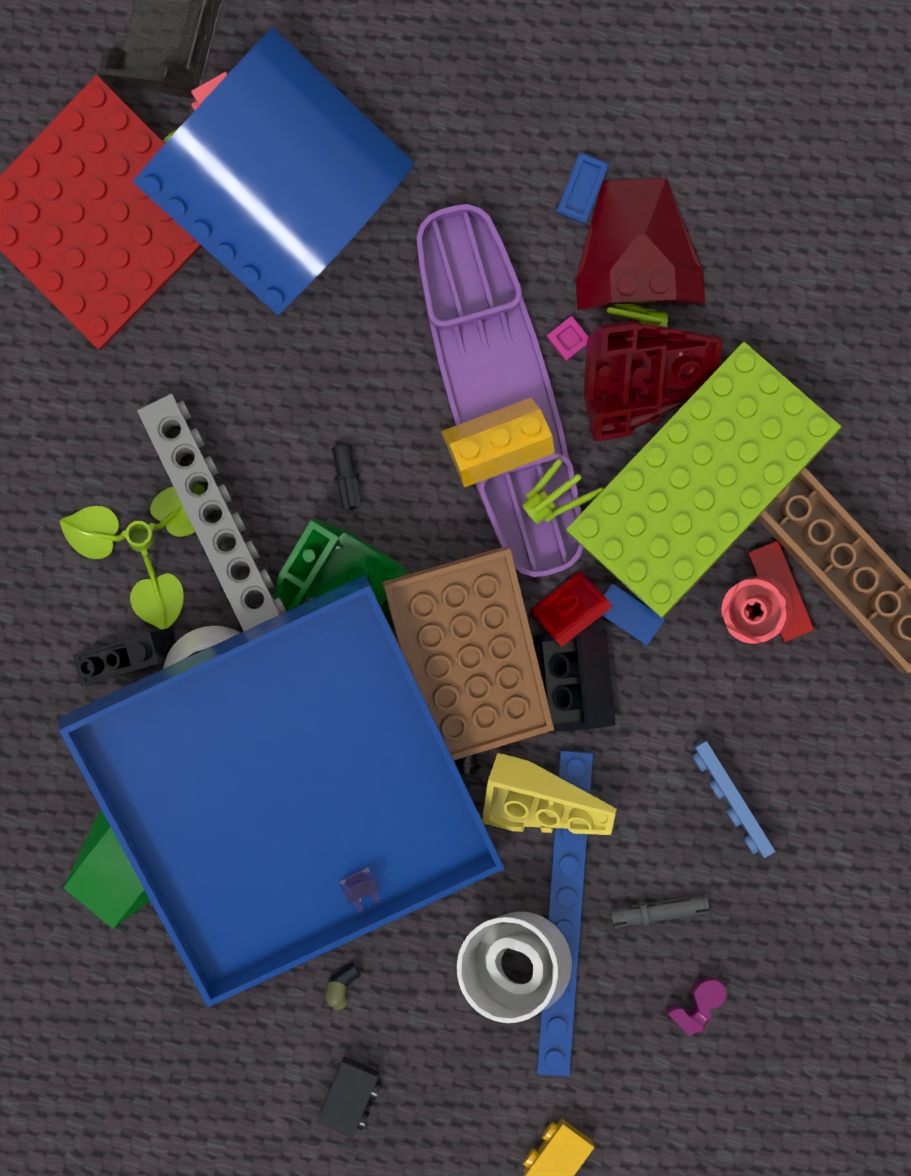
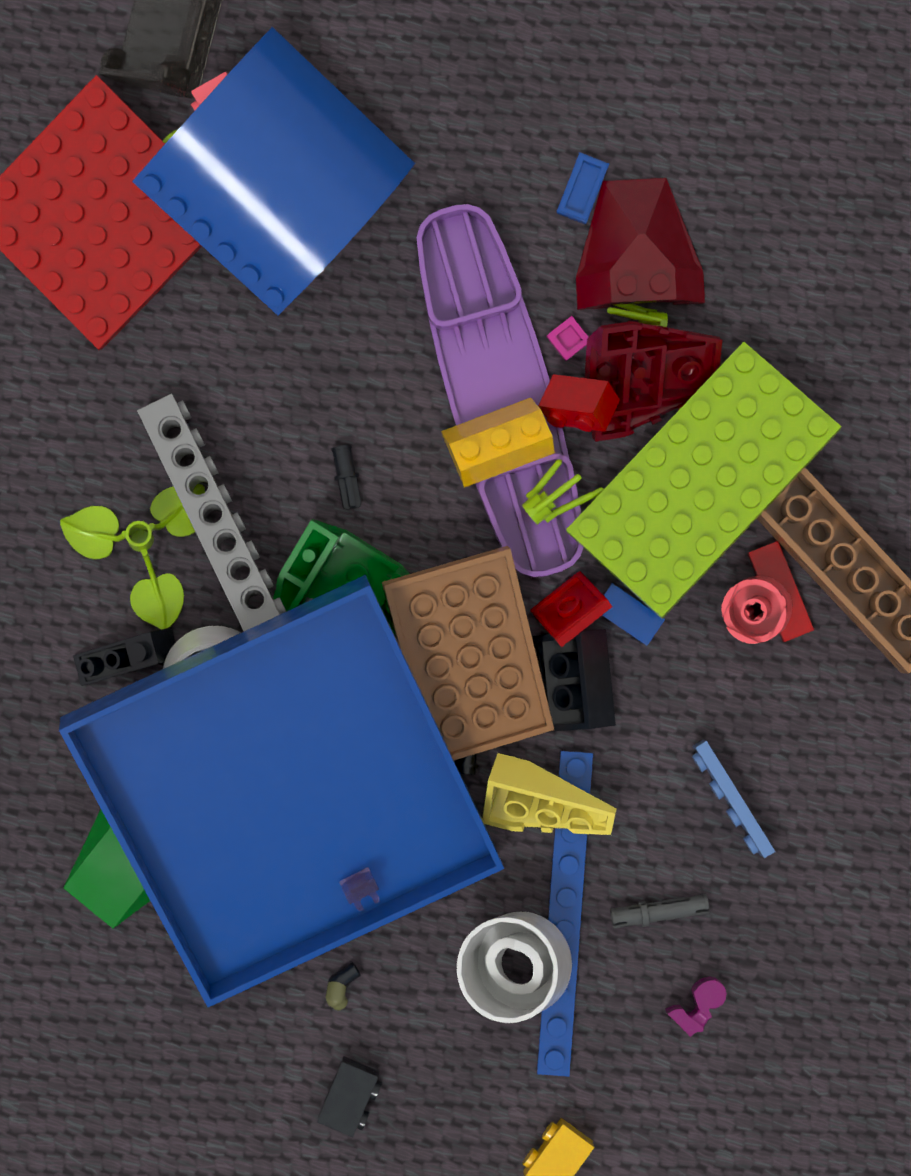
none -> red brick [538,374,620,432]

